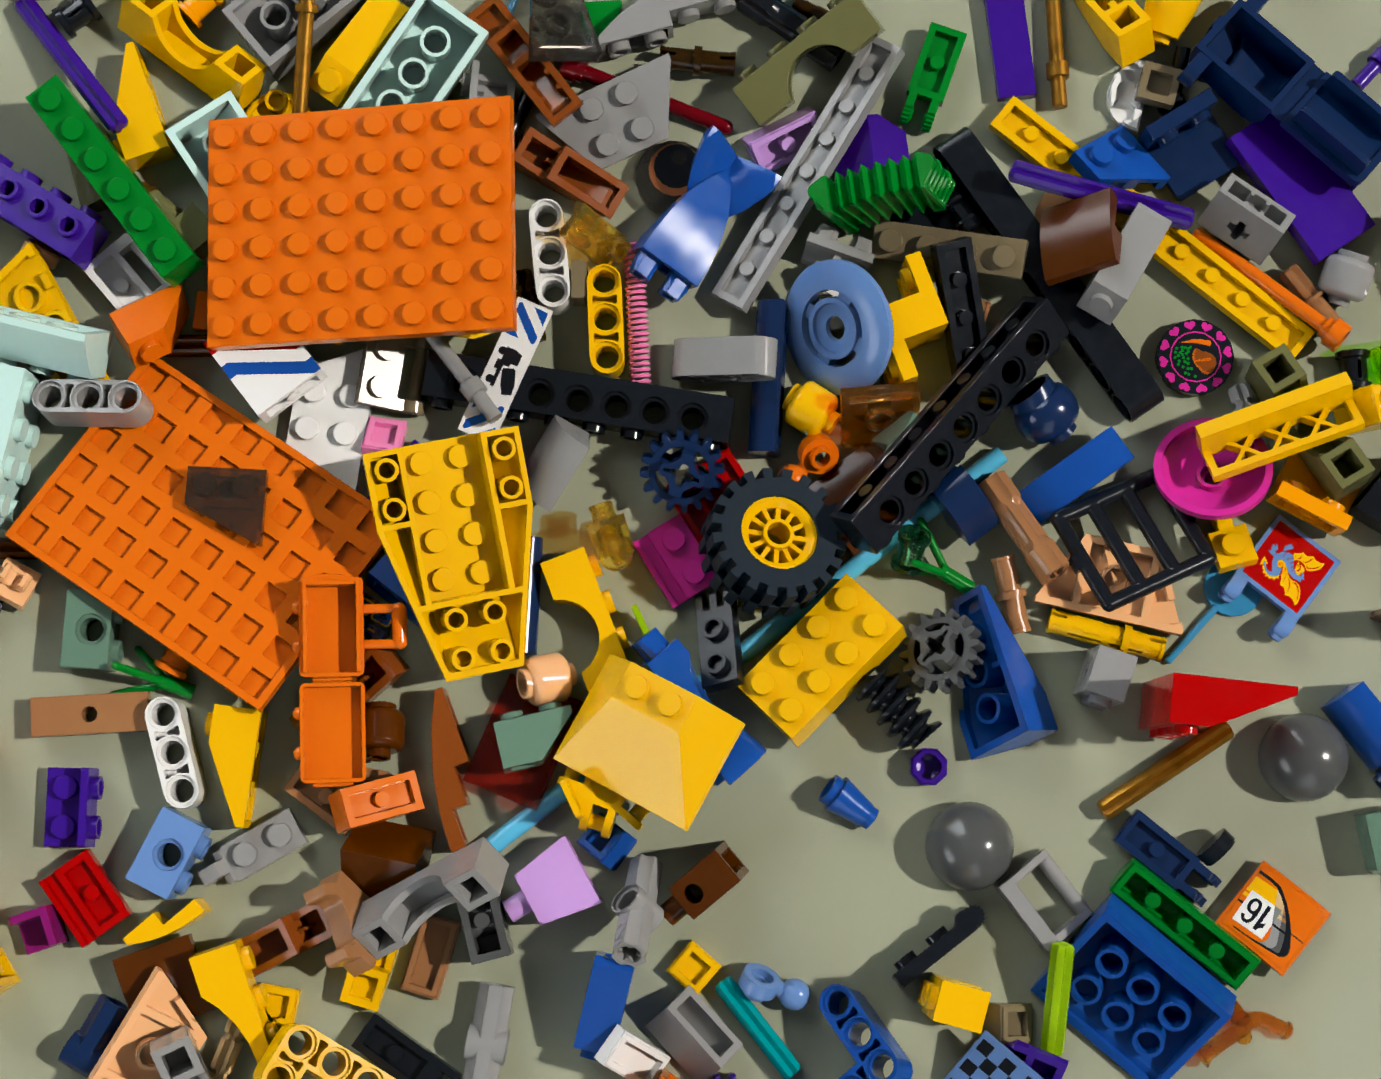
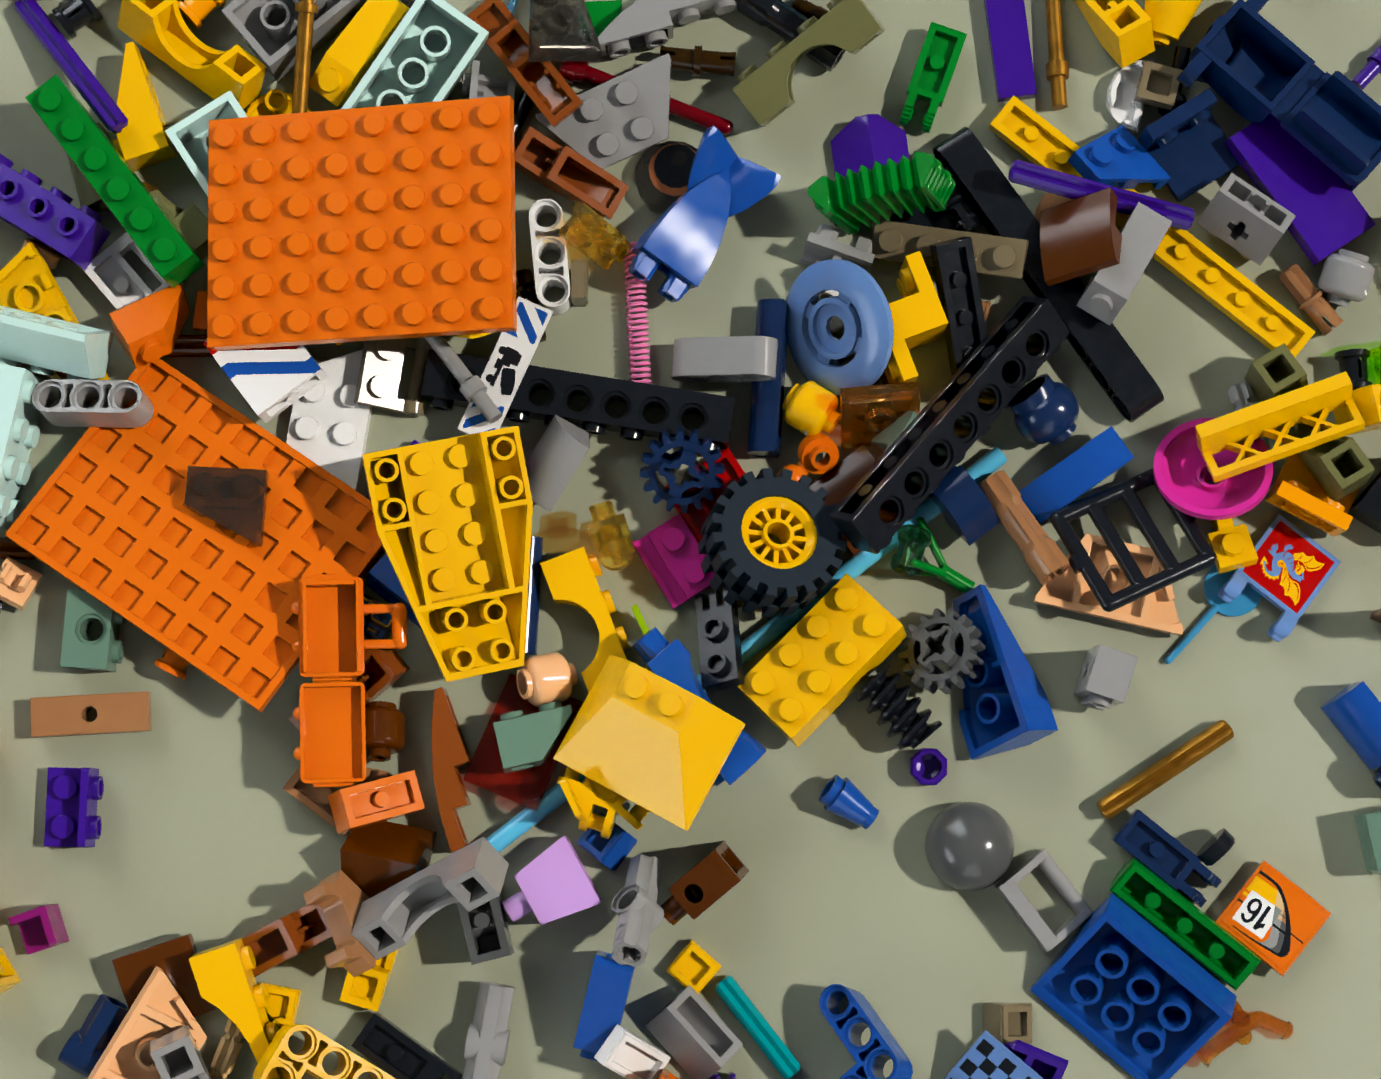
red plate [38,849,134,948] -> none
green plant [111,646,197,700] -> none
yellow slope [123,898,212,945] -> none
medium blue brick [125,807,213,900] -> none
white beam [145,696,207,809] -> none
light grey hinge [197,808,309,886] -> none
yellow slope [205,704,268,828] -> none
bright pink tile [361,416,408,454] -> none
medium nougat tile [399,914,462,1000] -> none
yellow beam [587,263,626,379] -> none
light grey plate [711,37,905,314] -> none
medium blue plate [738,963,811,1011] -> none
lavender slope [742,106,818,172] -> none
black hinge [892,905,986,988] -> none
yellow arch [917,972,991,1034] -> none
medium nougat pin [990,554,1032,634] -> none
lime axle [1040,941,1075,1056] -> none
yellow pin [1045,608,1167,662] -> none
red slope [1139,672,1298,740] -> none
black tile [1155,319,1234,397] -> none
orange piece [1192,228,1353,352] -> none
dark grey piece [1258,713,1349,802] -> none

